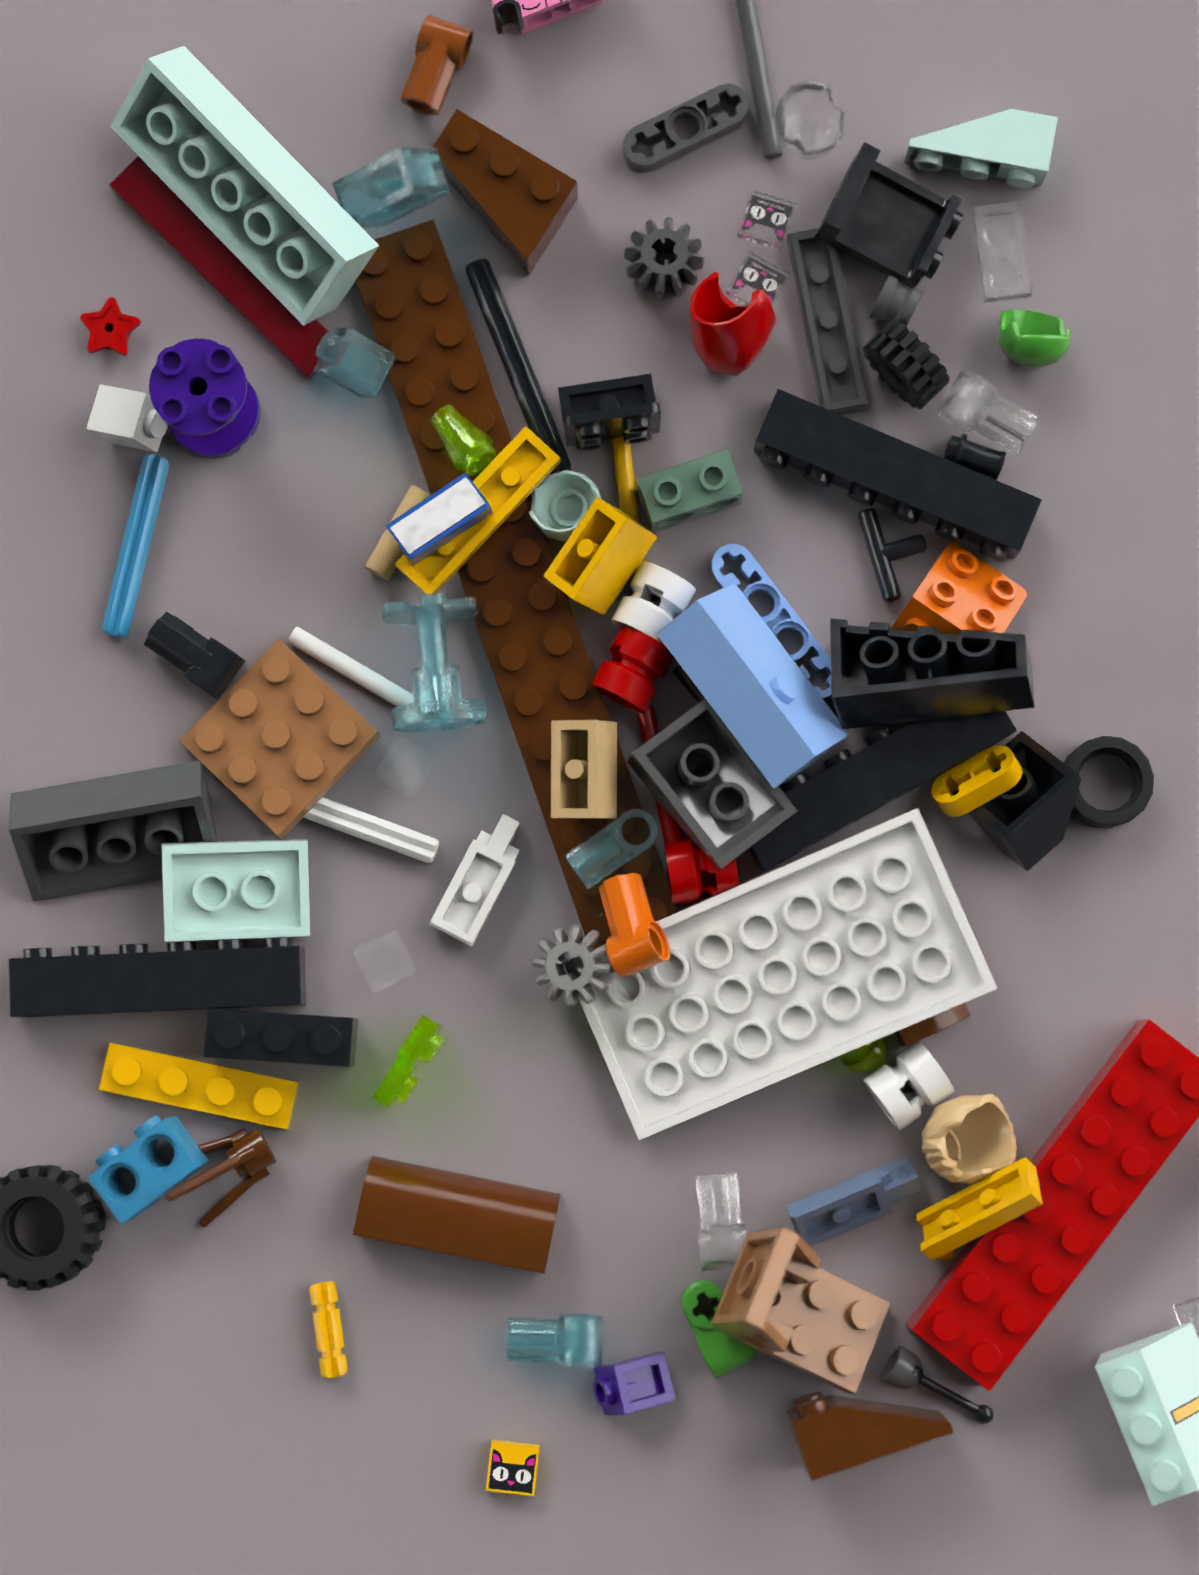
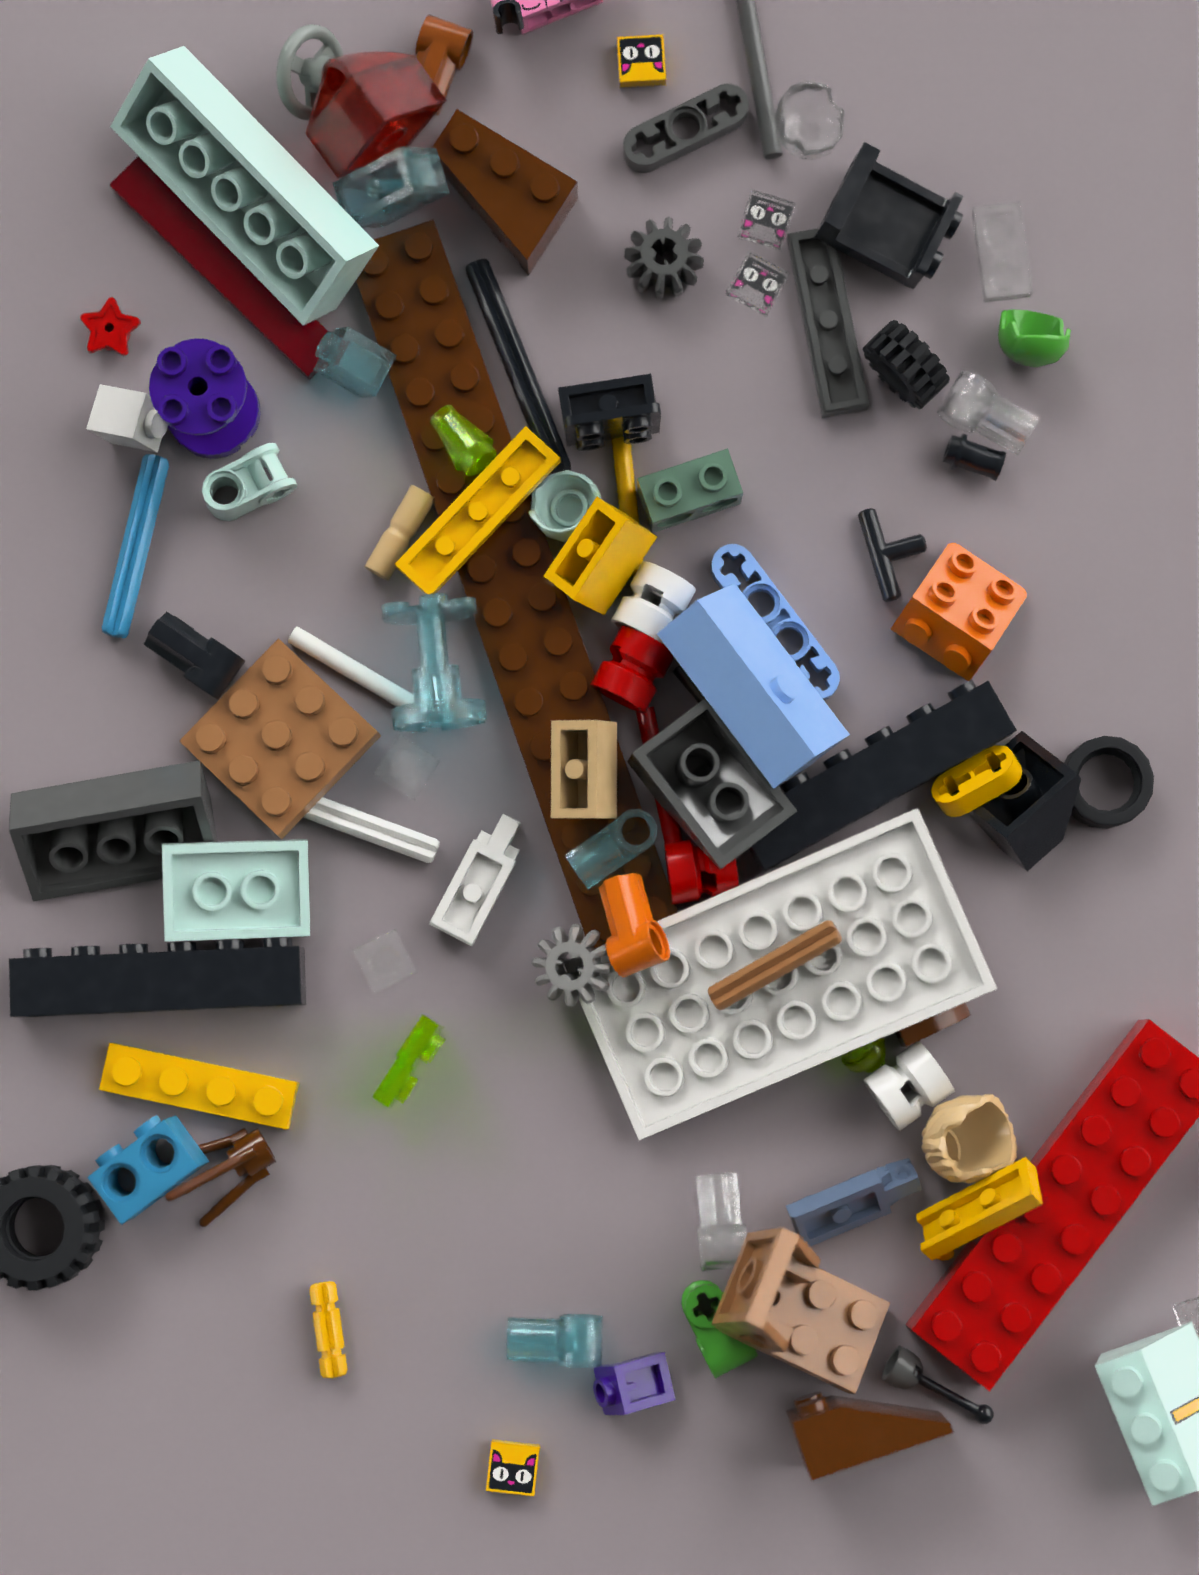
black brick [204,1008,358,1067] -> none
reddish brown brick [353,1156,561,1274] -> none
flat silver slope [385,473,492,566] -> none
red piece [690,272,777,376] -> none
black brick [754,389,1042,561] -> none
black wedge [830,619,1035,730] -> none
dark grey wheel [869,275,924,326] -> none
light aqua slope [904,109,1058,188] -> none
none -> light aqua piece [202,443,298,521]
none -> clear red piece [276,24,447,178]
none -> tile [617,34,666,88]
none -> medium nougat axle [707,920,842,1010]

